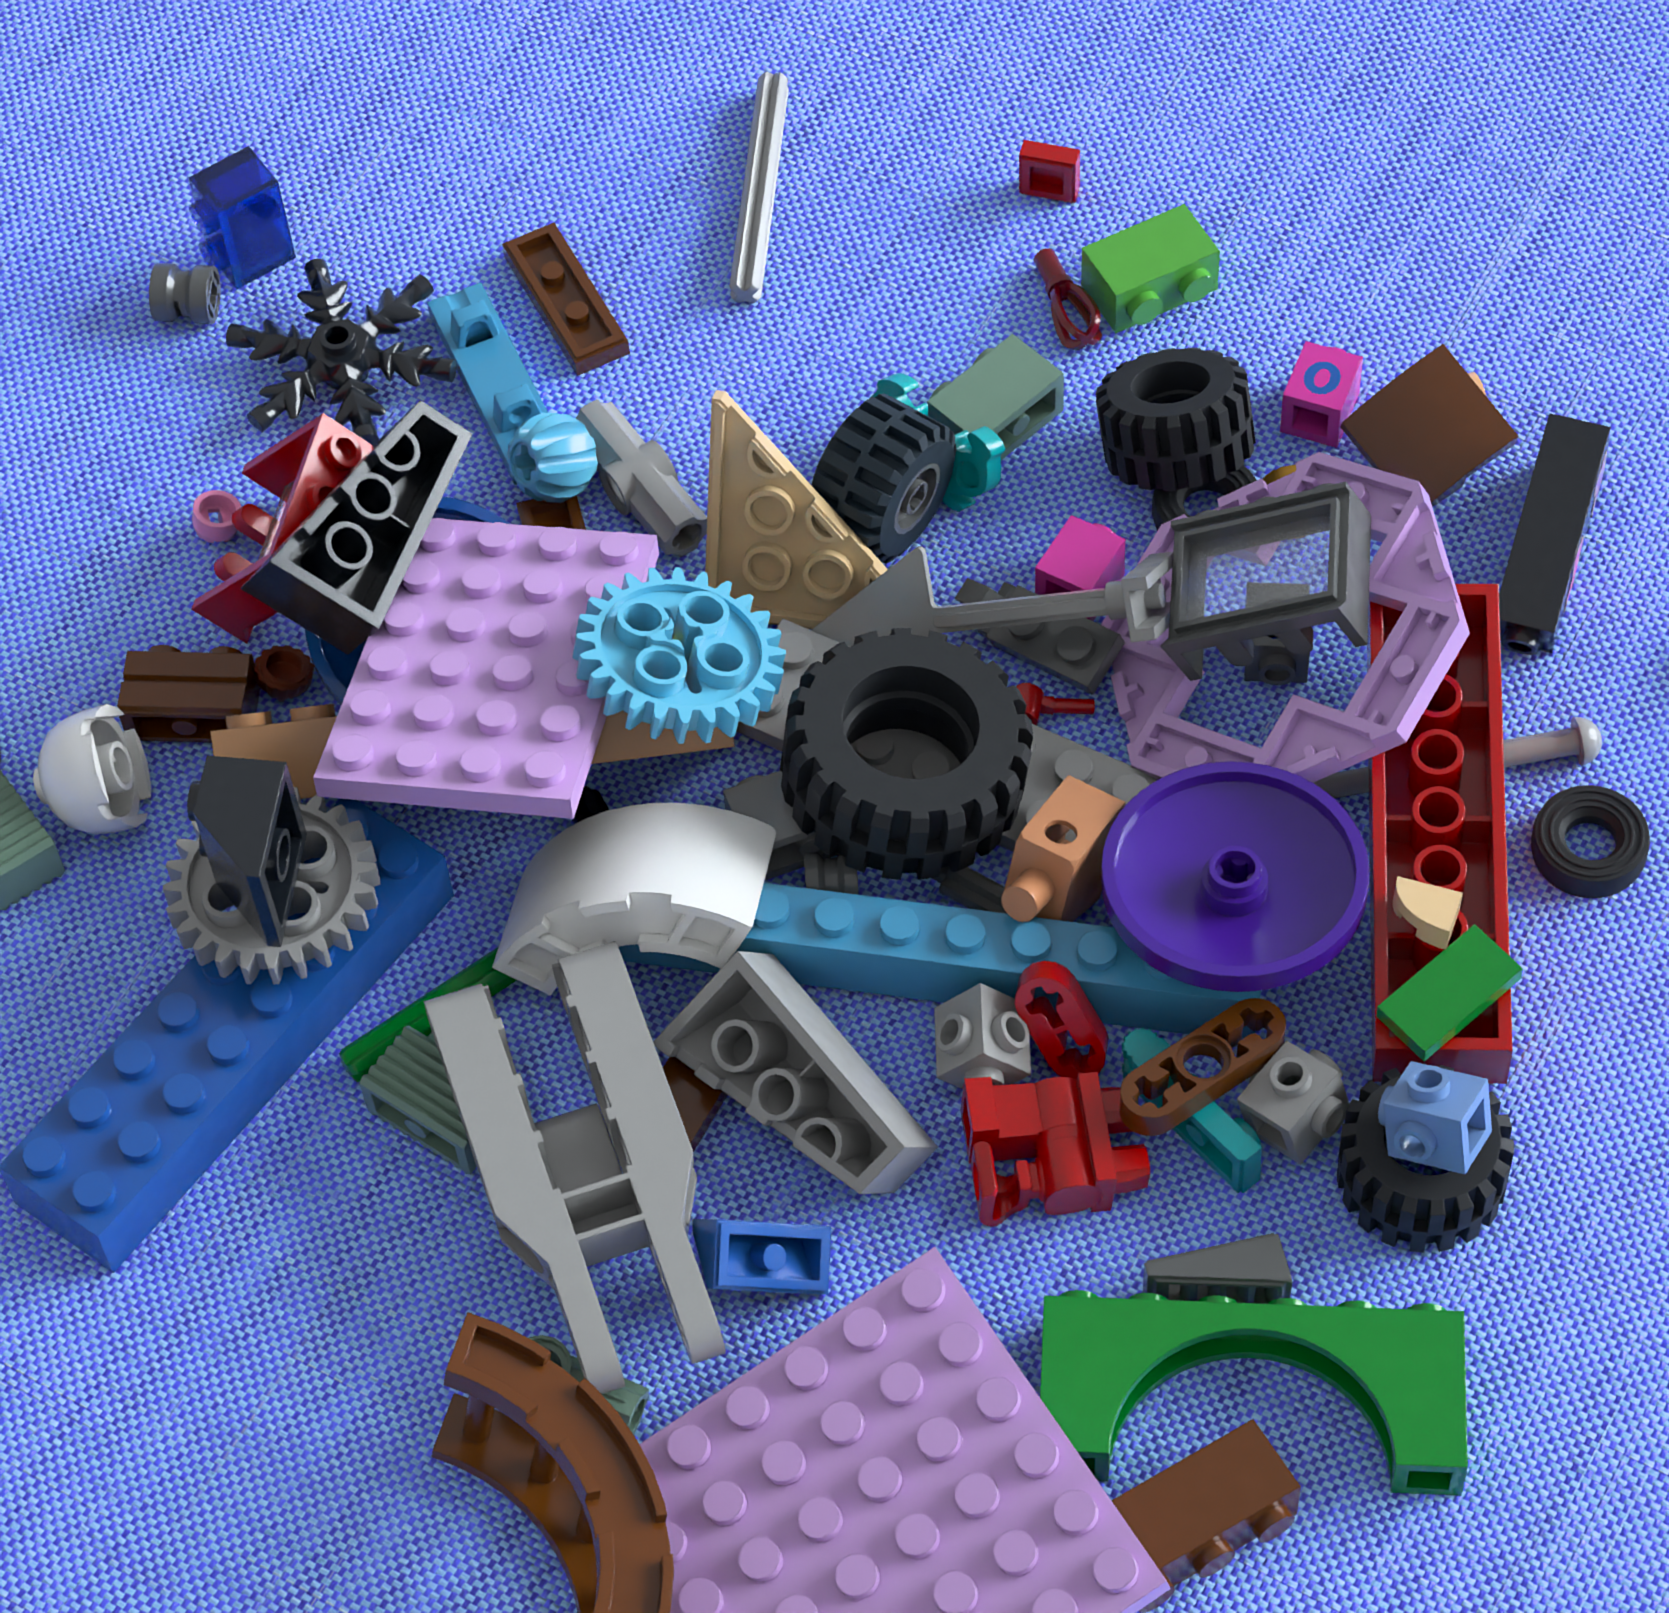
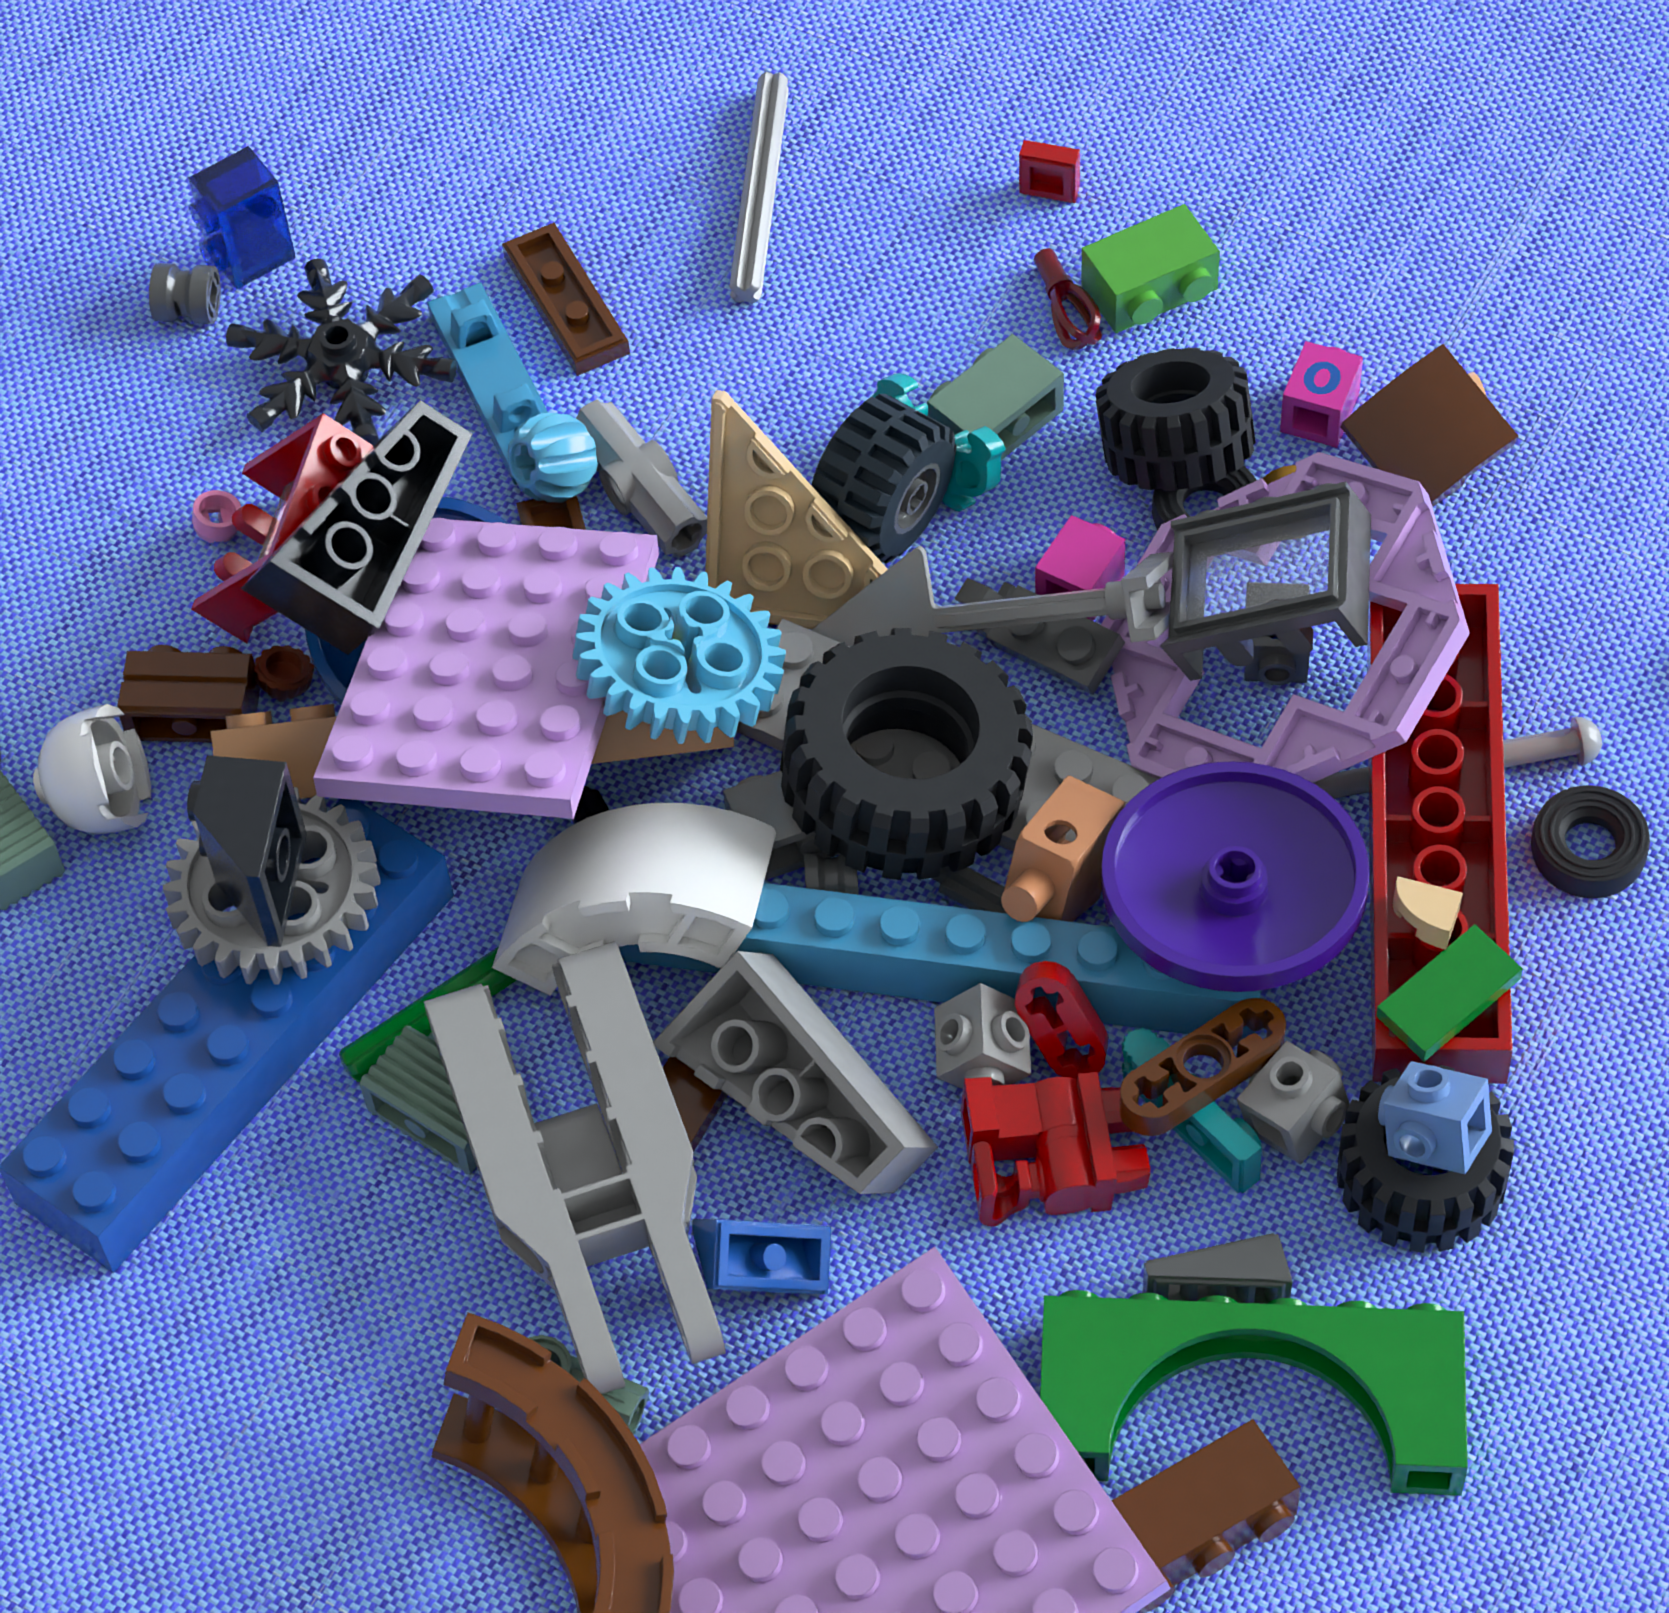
red hand [1016,683,1095,726] -> none
black slope [1499,413,1611,655] -> none

